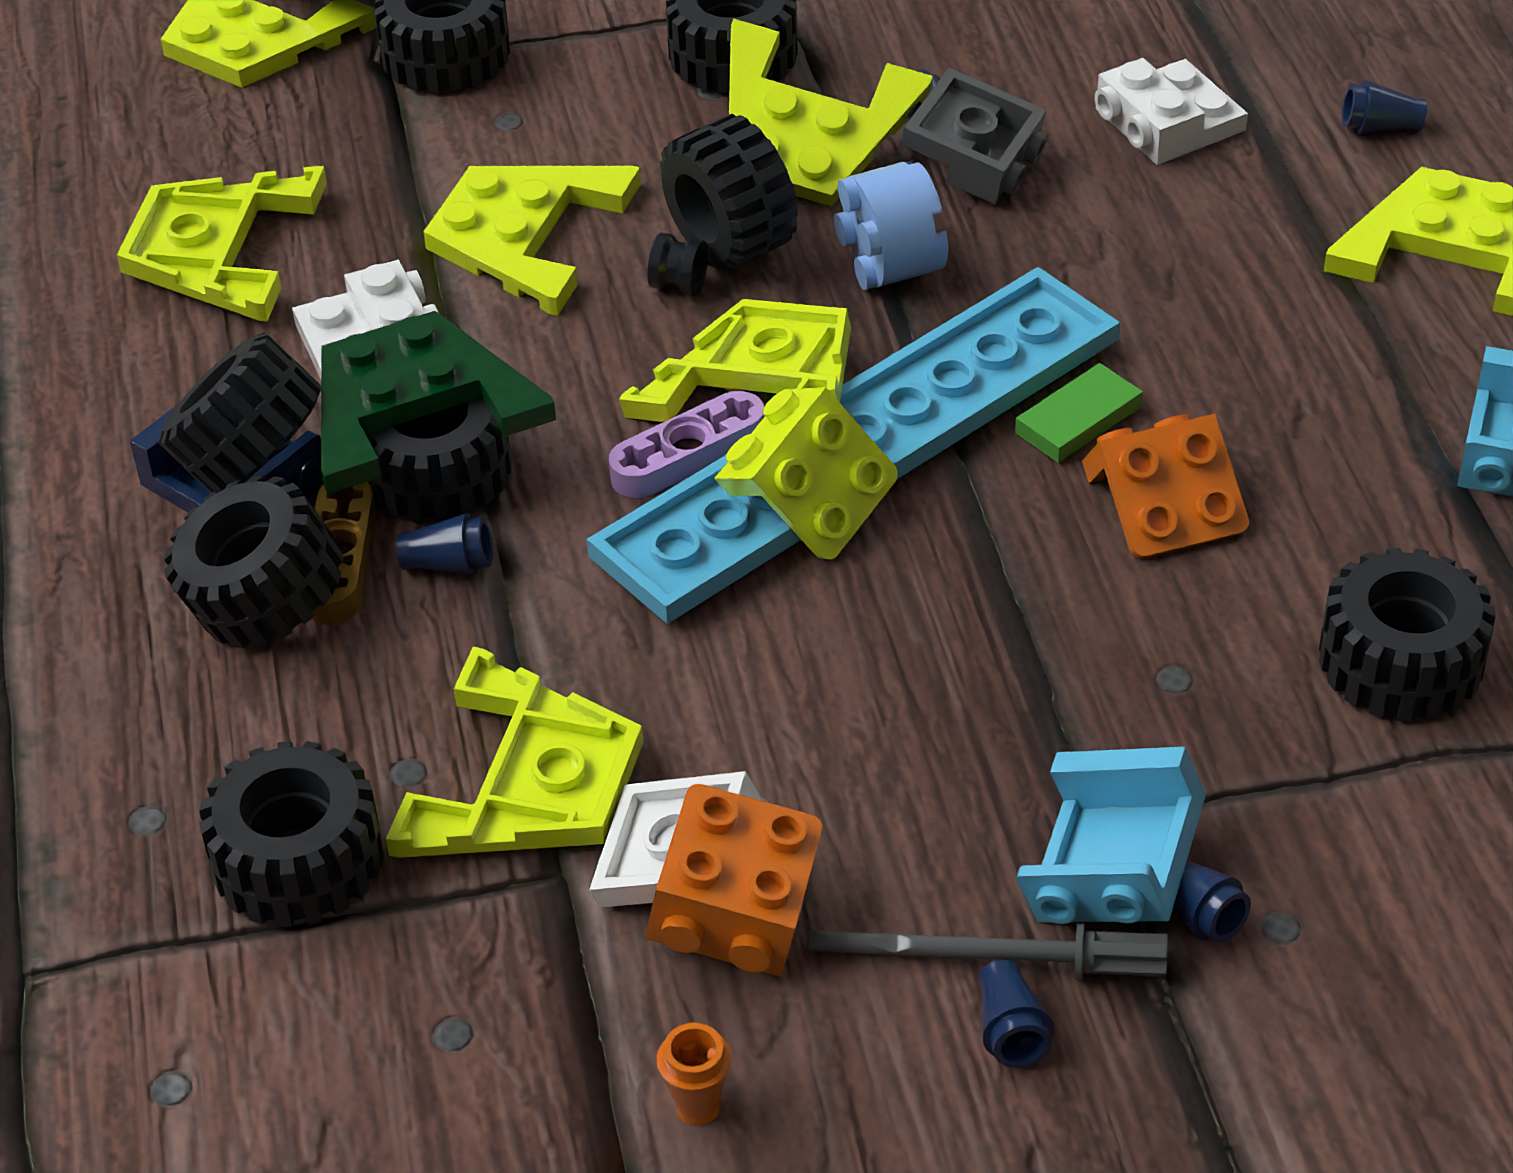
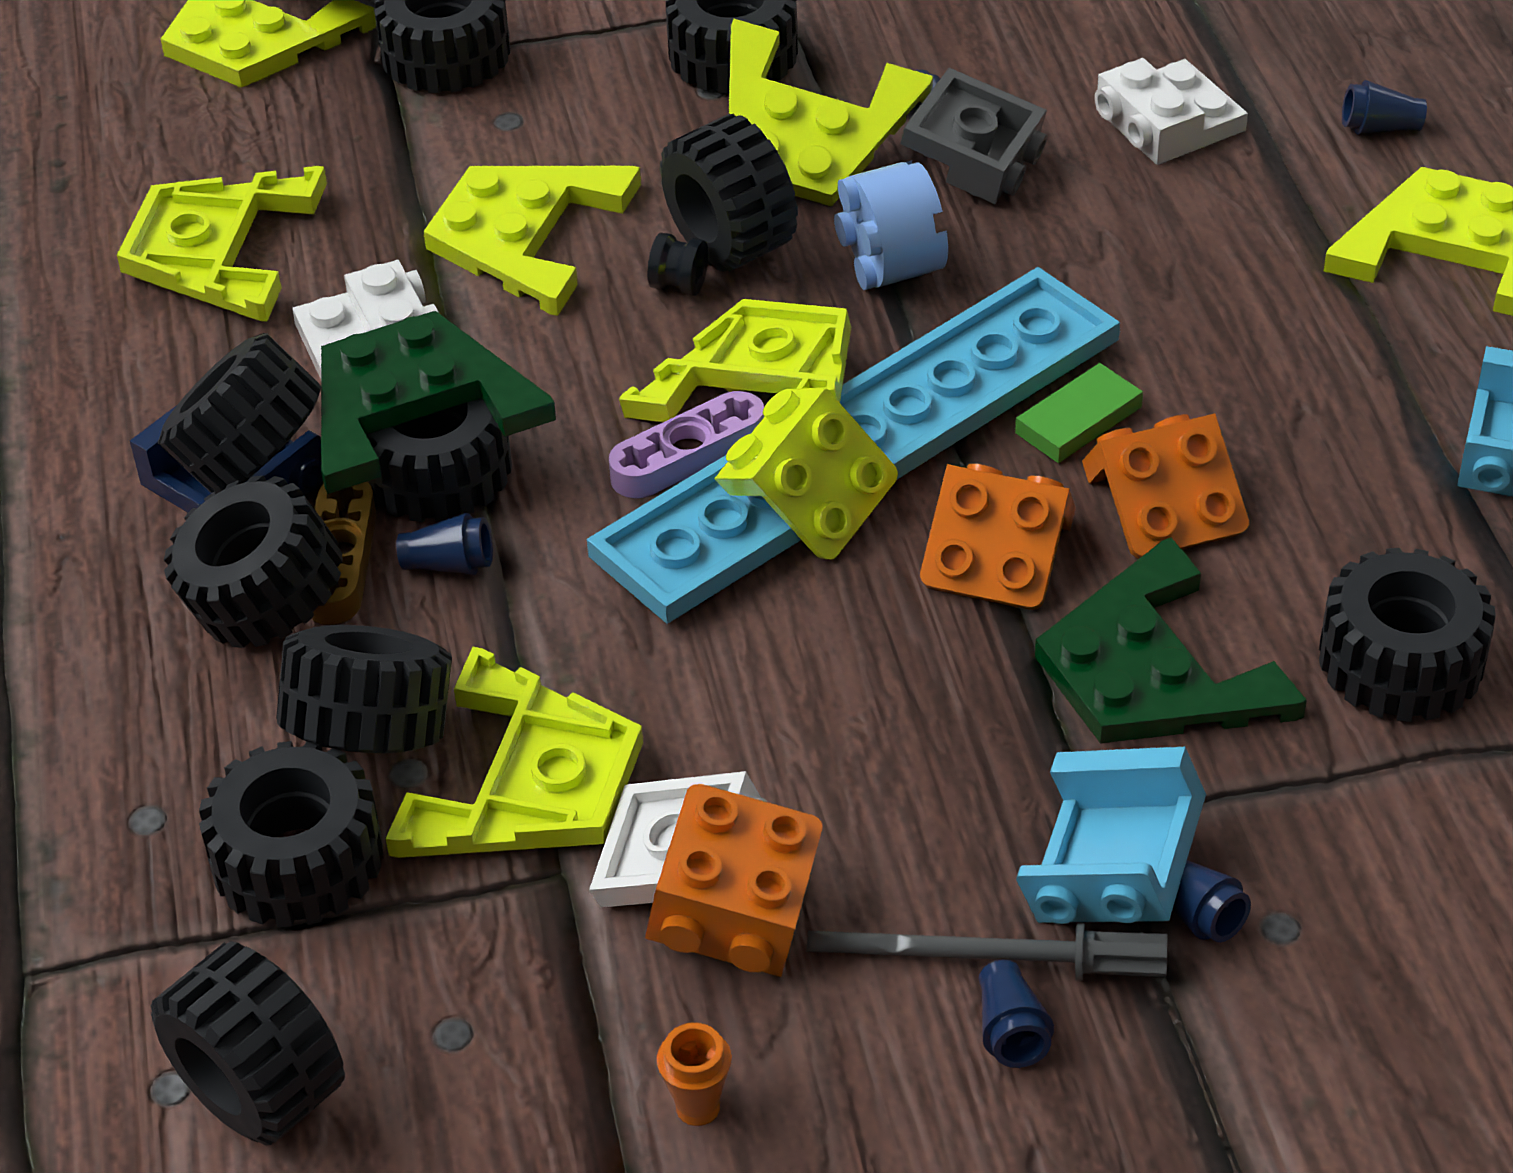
none -> black tyre [151,941,345,1145]
none -> black tyre [276,625,452,753]
none -> orange bracket [920,464,1076,610]
none -> dark green wing [1035,537,1307,744]

